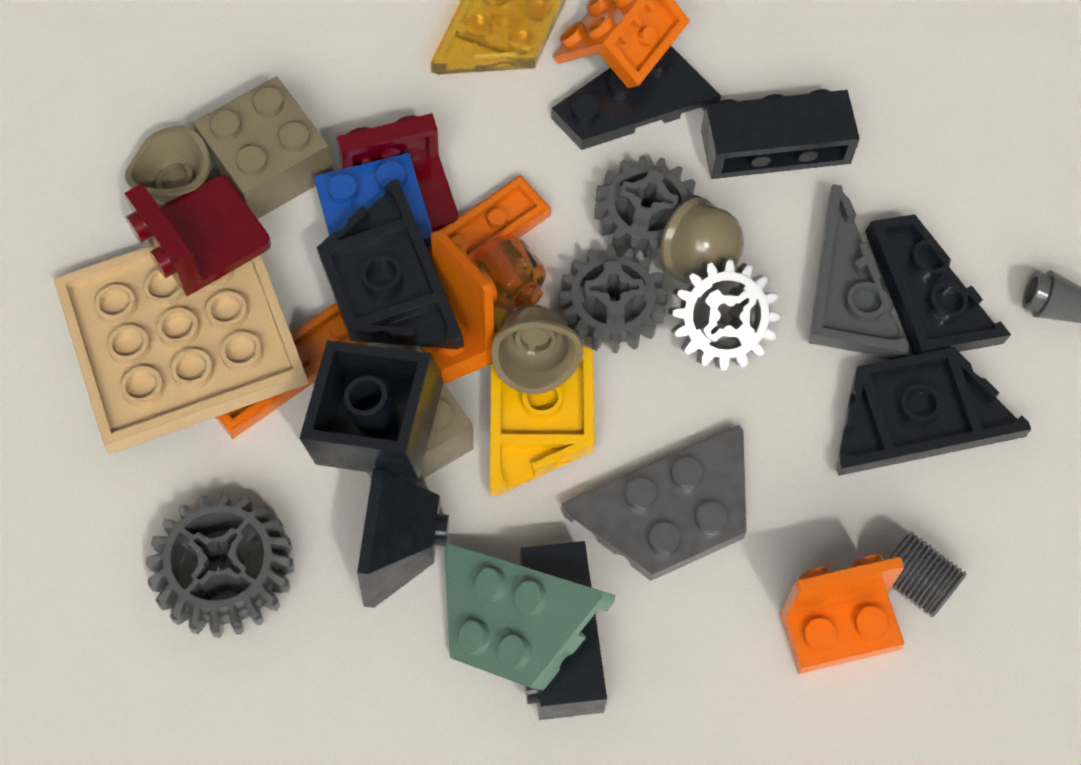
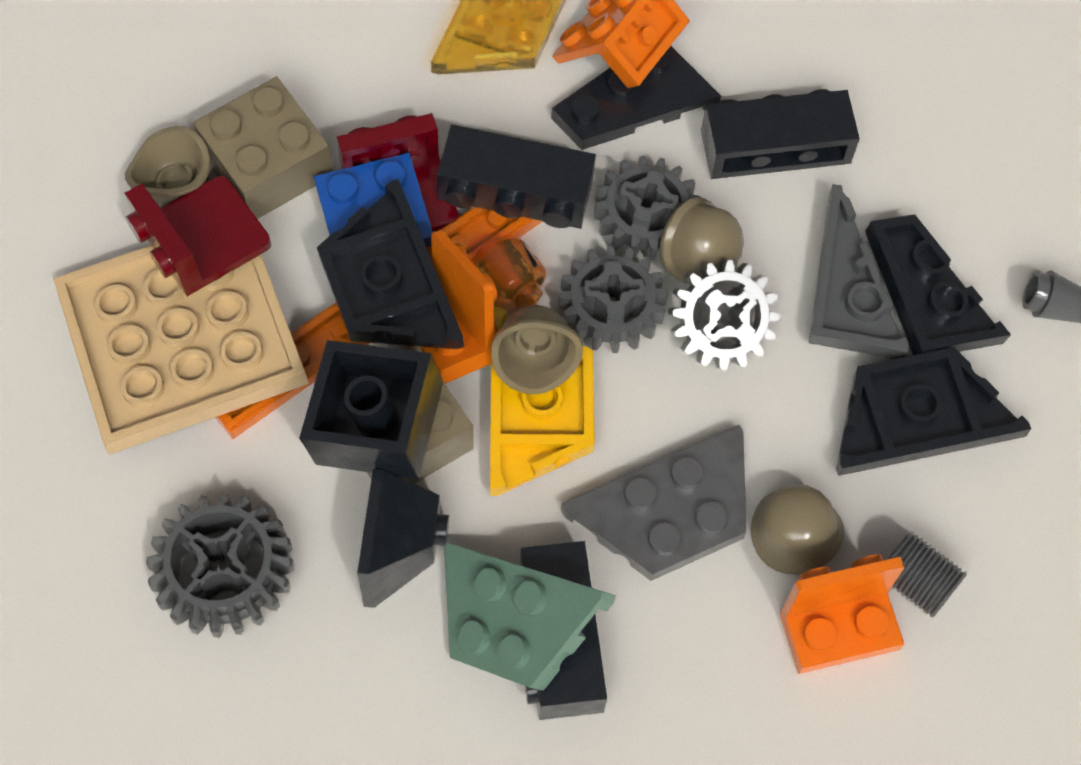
none -> black brick [437,124,596,229]
none -> dark tan helmet [751,484,844,575]

